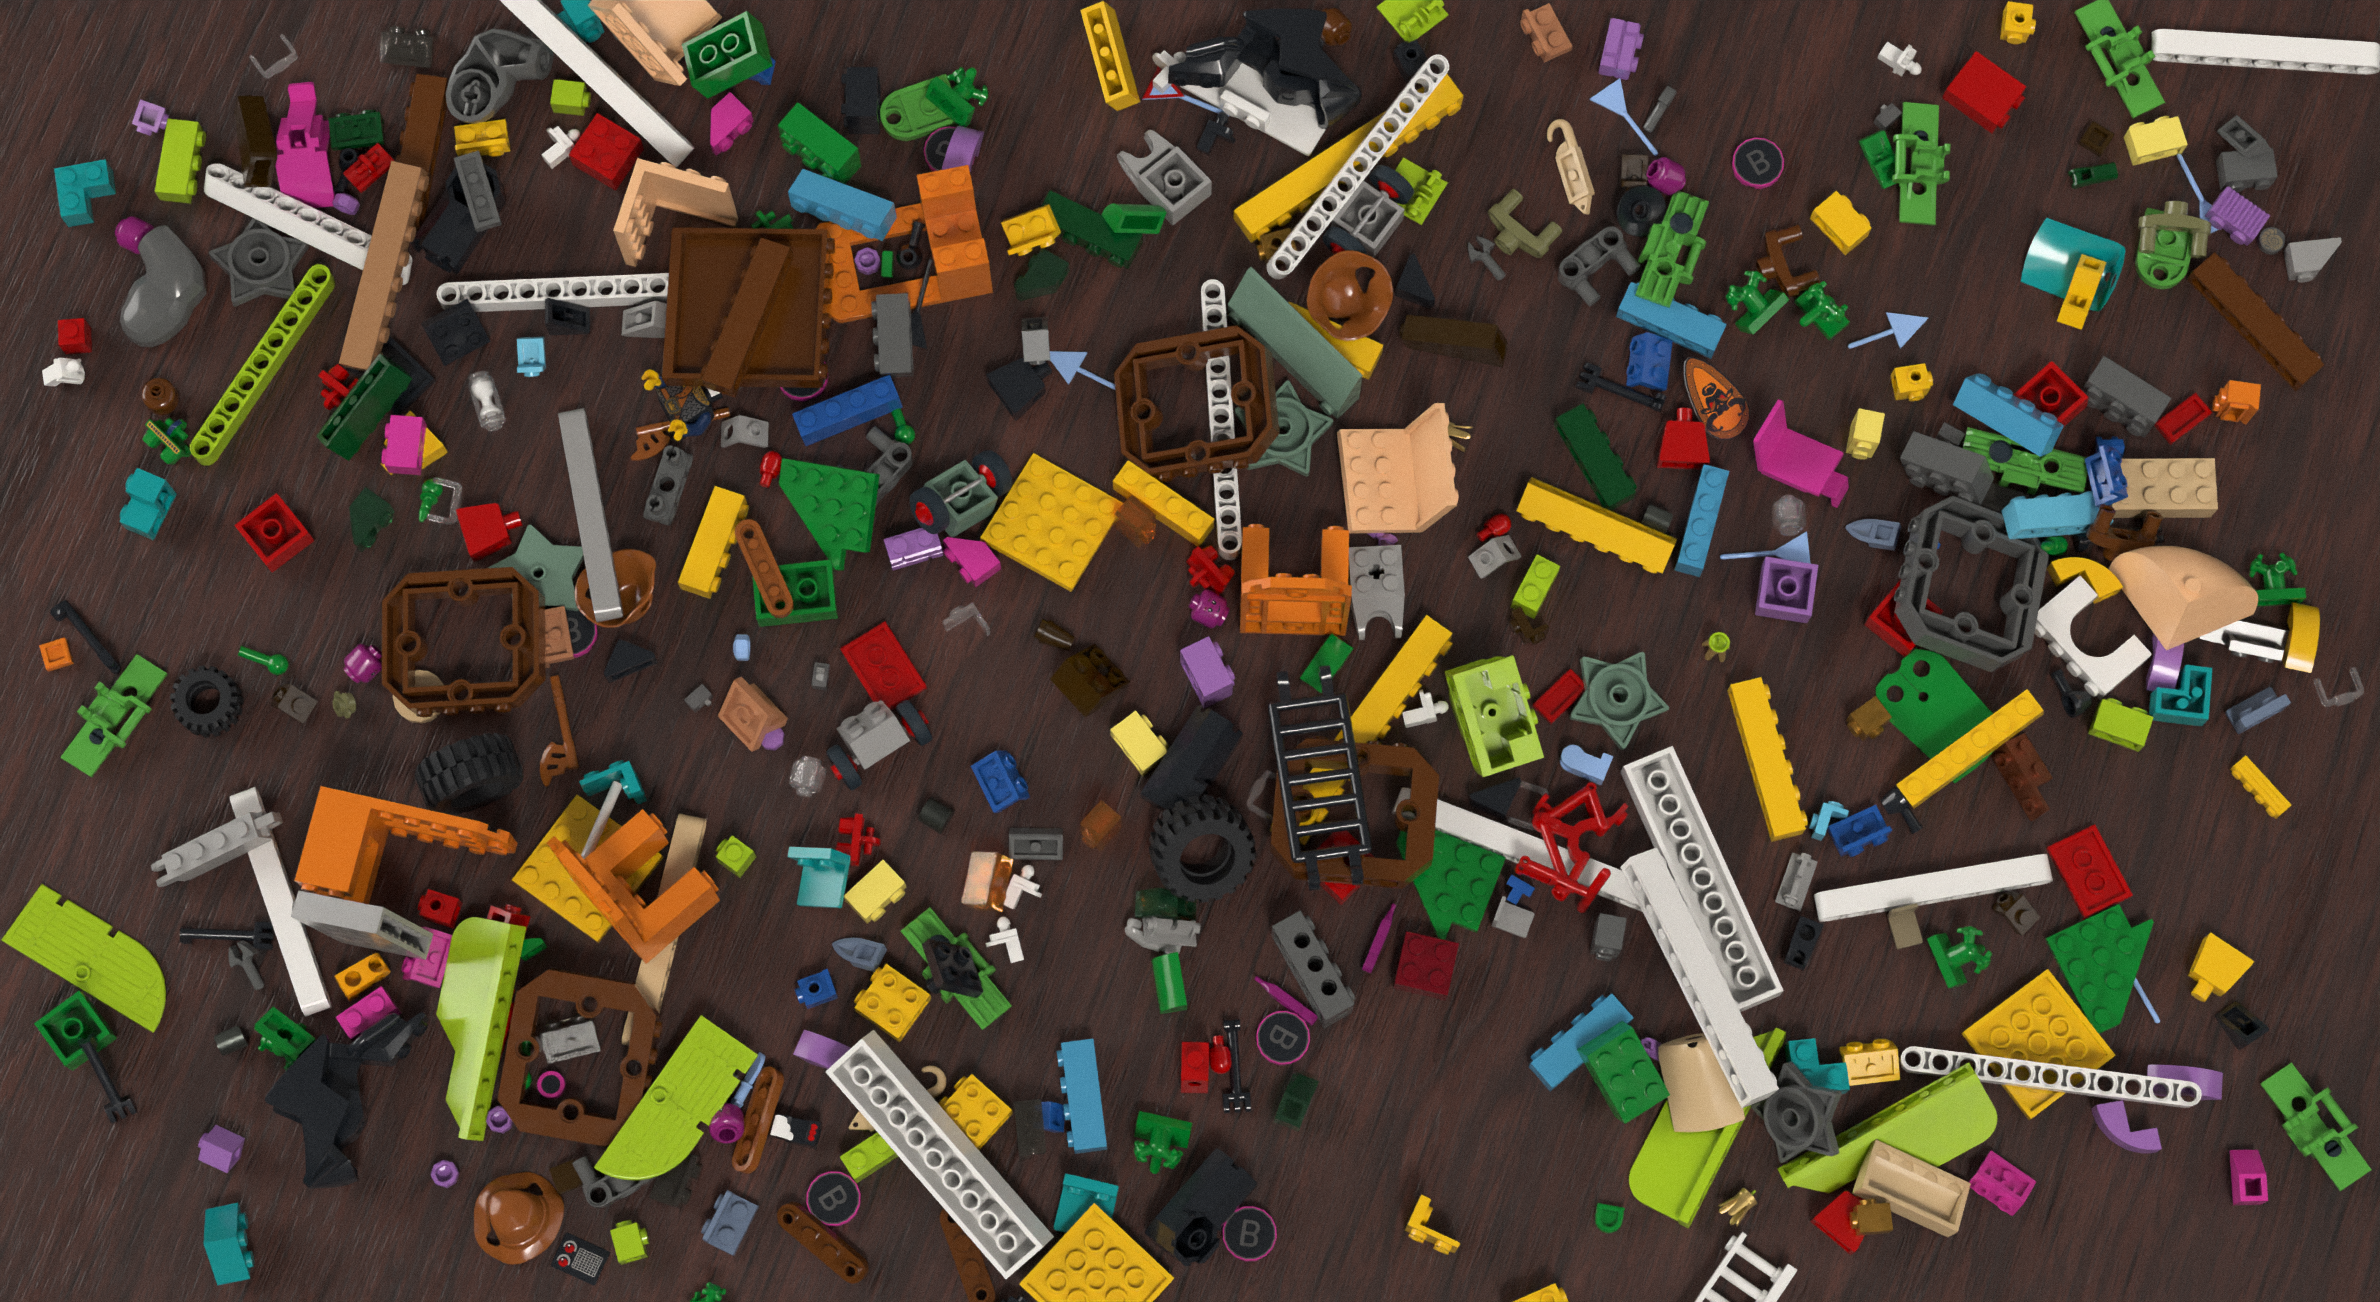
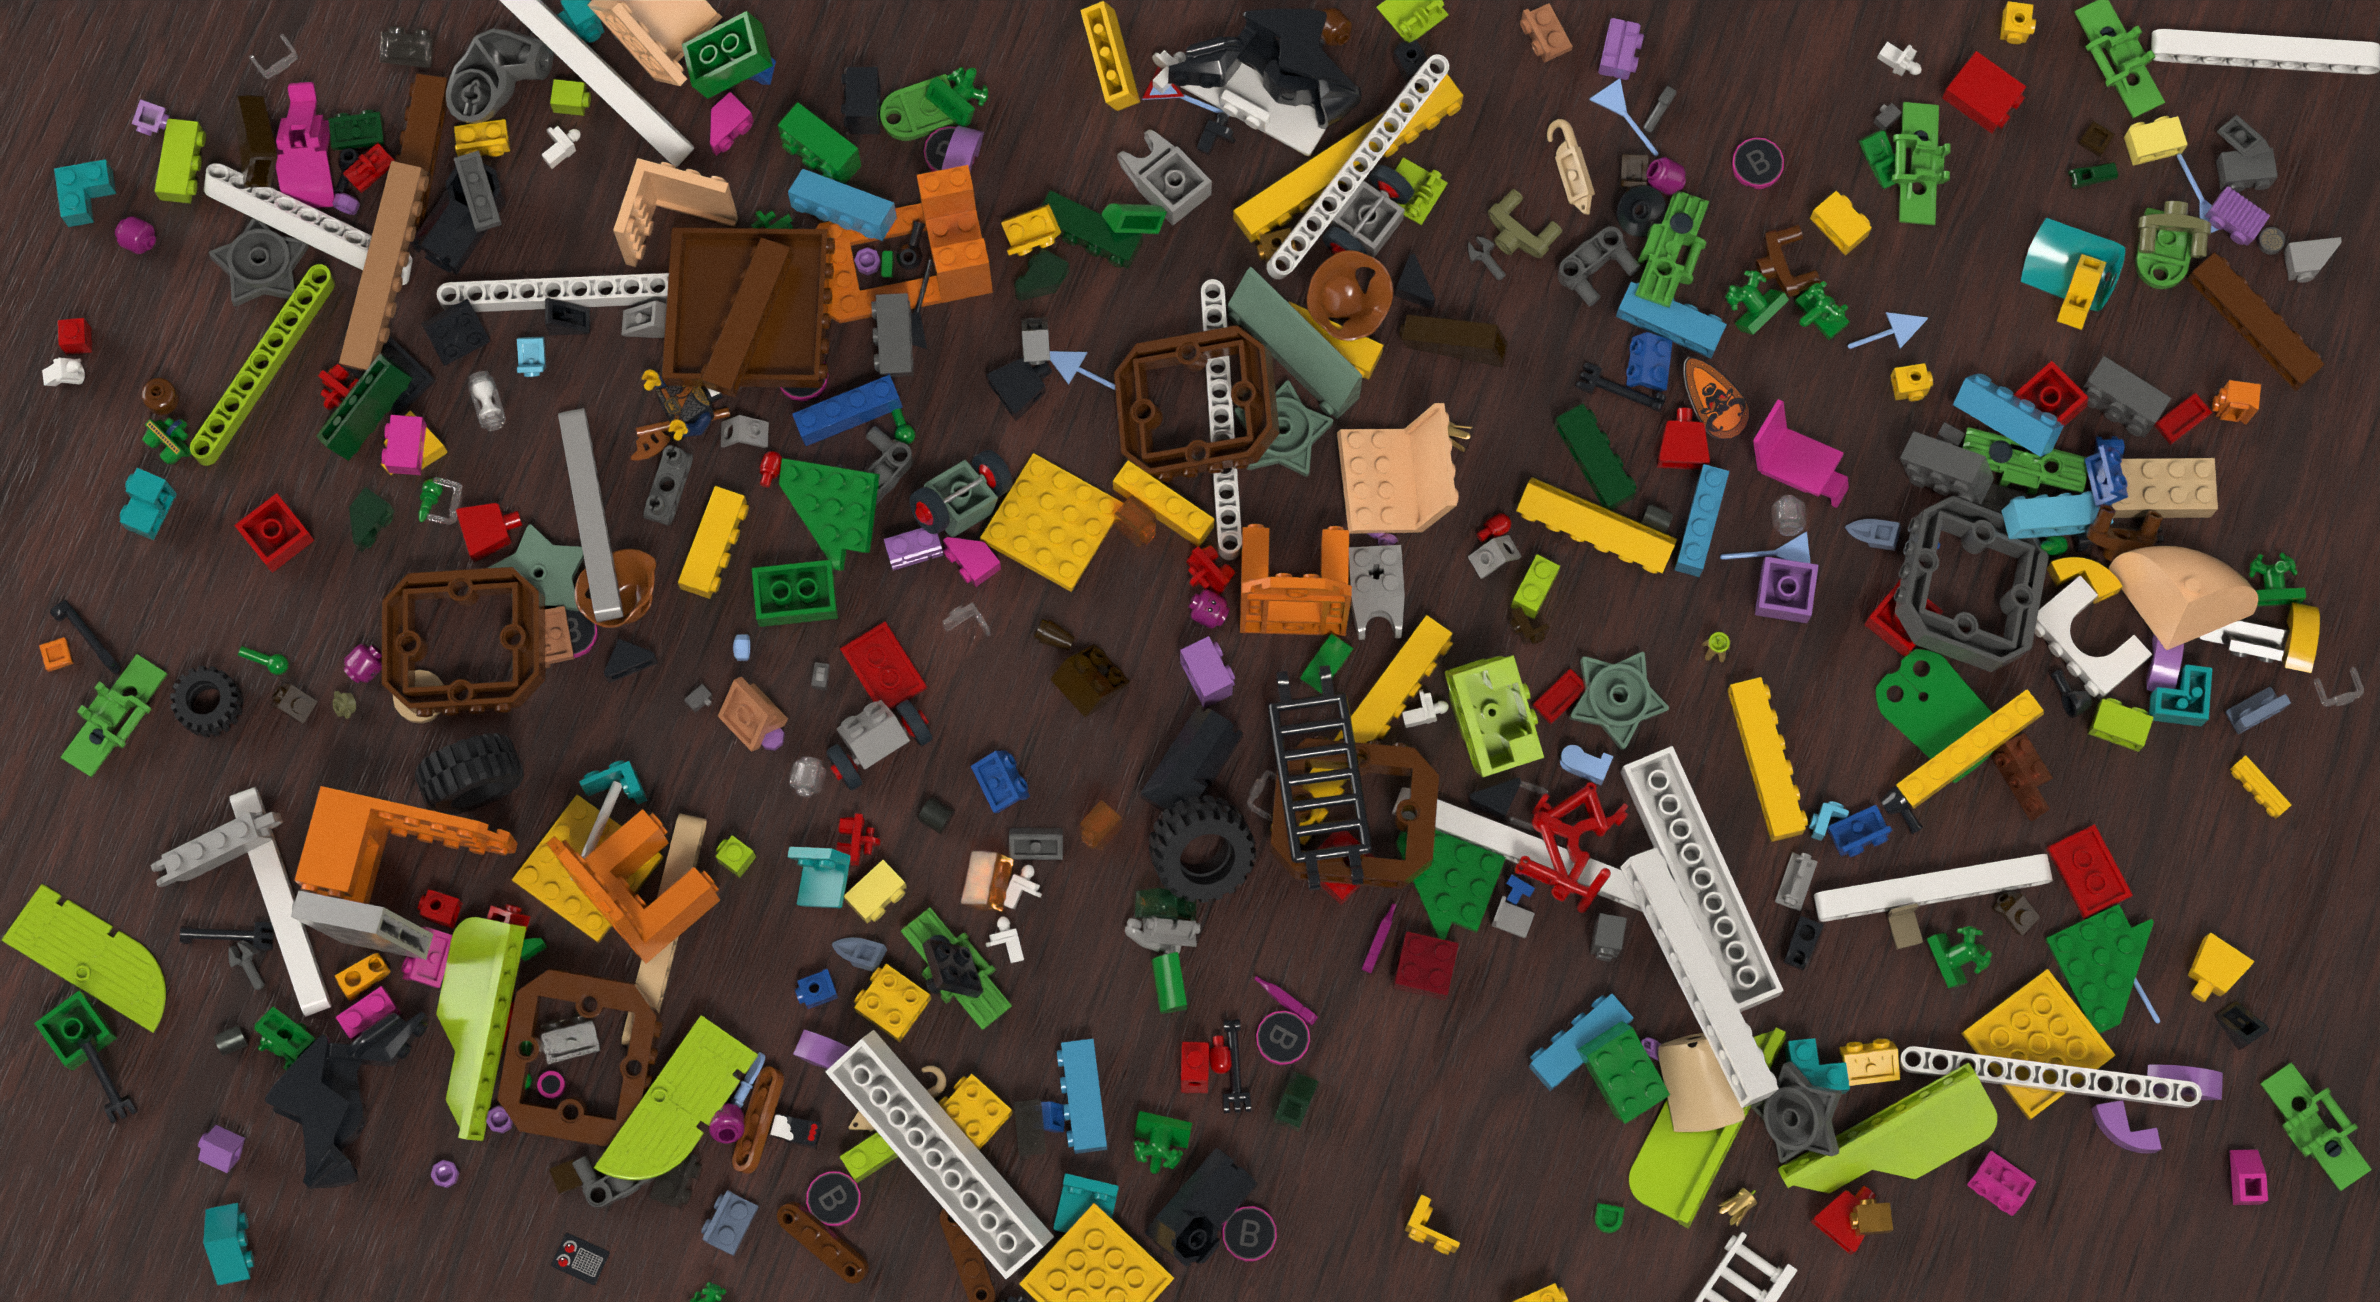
dark grey piece [120,225,207,347] -> none
dark orange piece [474,1172,564,1265] -> none
dark orange piece [540,675,579,787] -> none
red brick [569,113,644,191] -> none
lime brick [610,1220,649,1265] -> none
dark orange plate [735,519,794,618] -> none
light yellow brick [1110,711,1169,776] -> none
dark grey brick [1271,910,1356,1028] -> none
light yellow brick [1846,408,1885,459] -> none
pearl gold brick [1847,696,1892,741] -> none
tan slope [1852,1140,1971,1237] -> none

